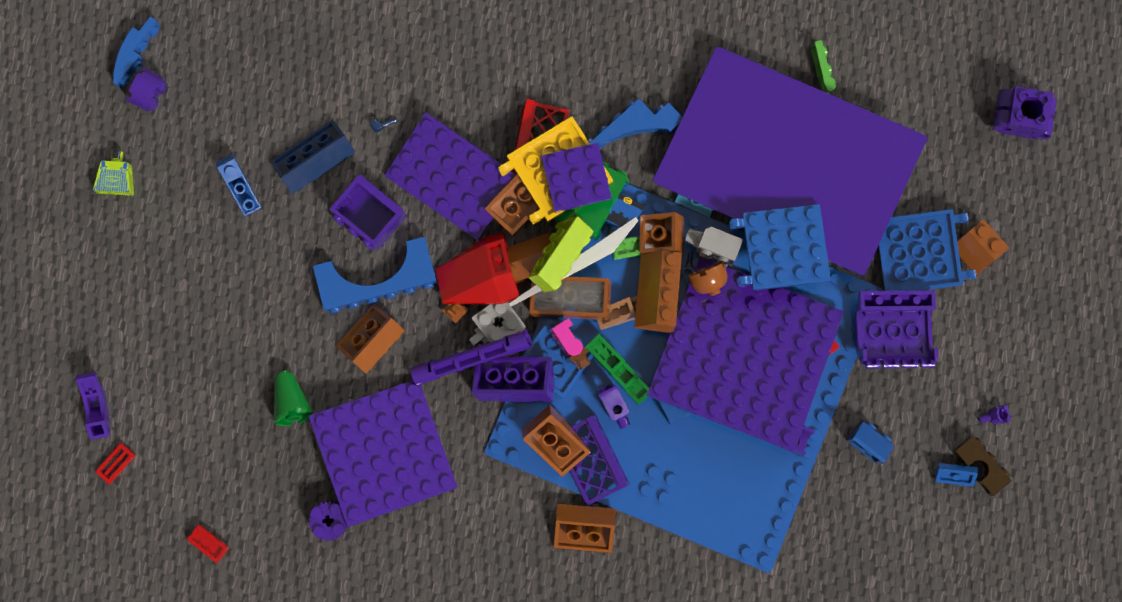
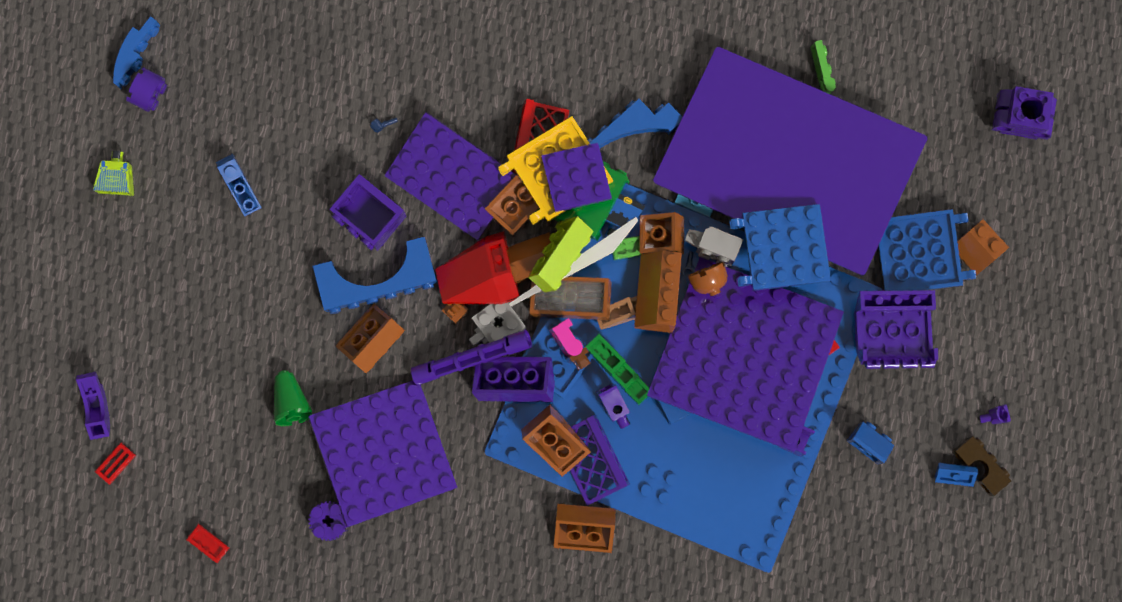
dark blue slope [270,120,355,194] -> none

